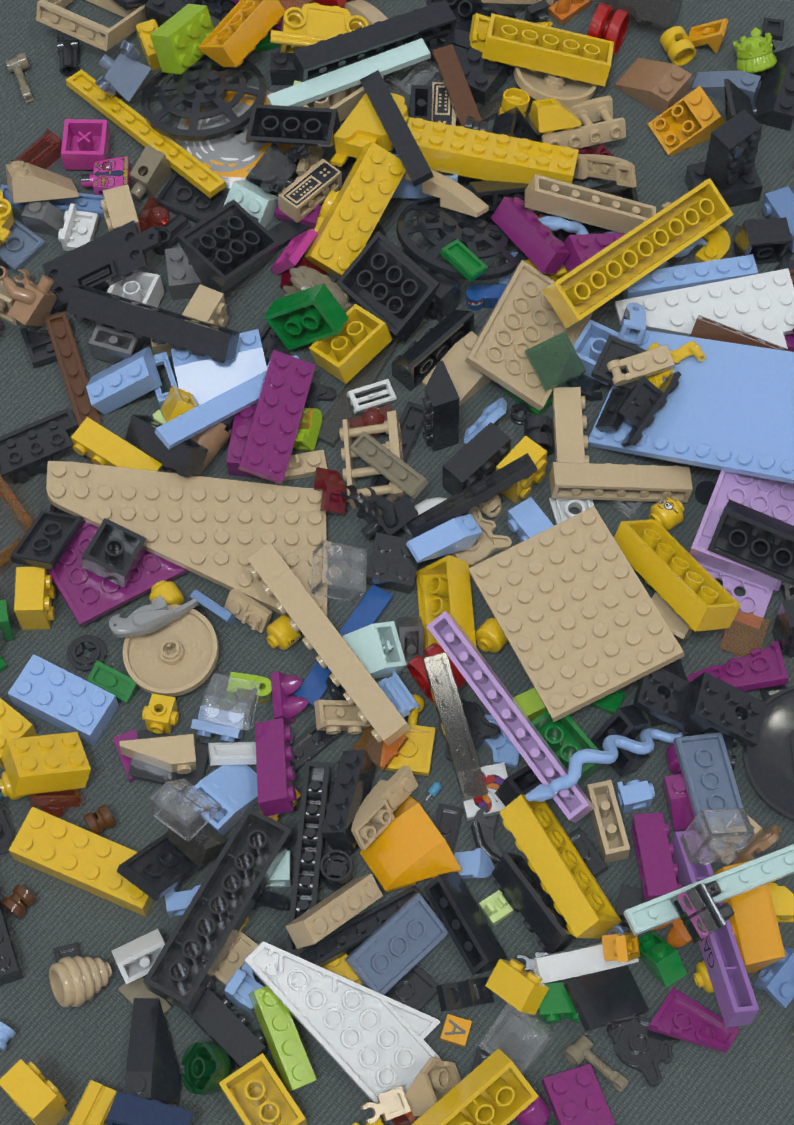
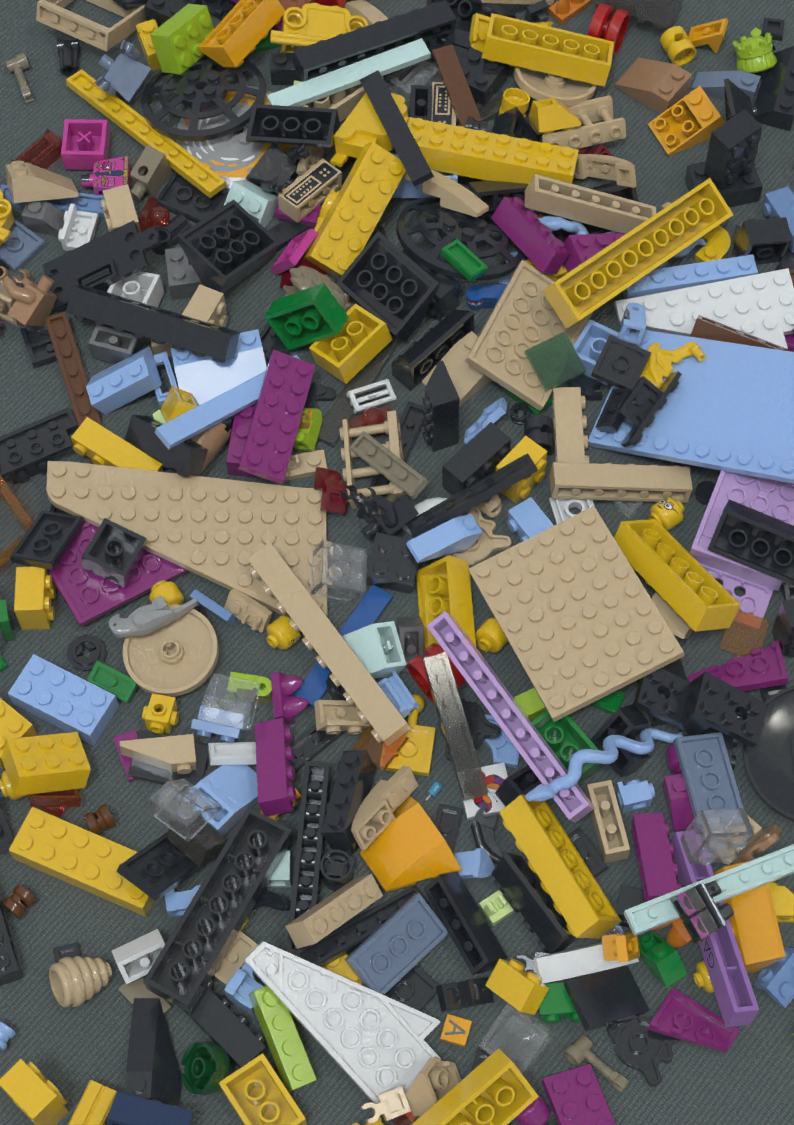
tan plate [607,345,675,386] -> none

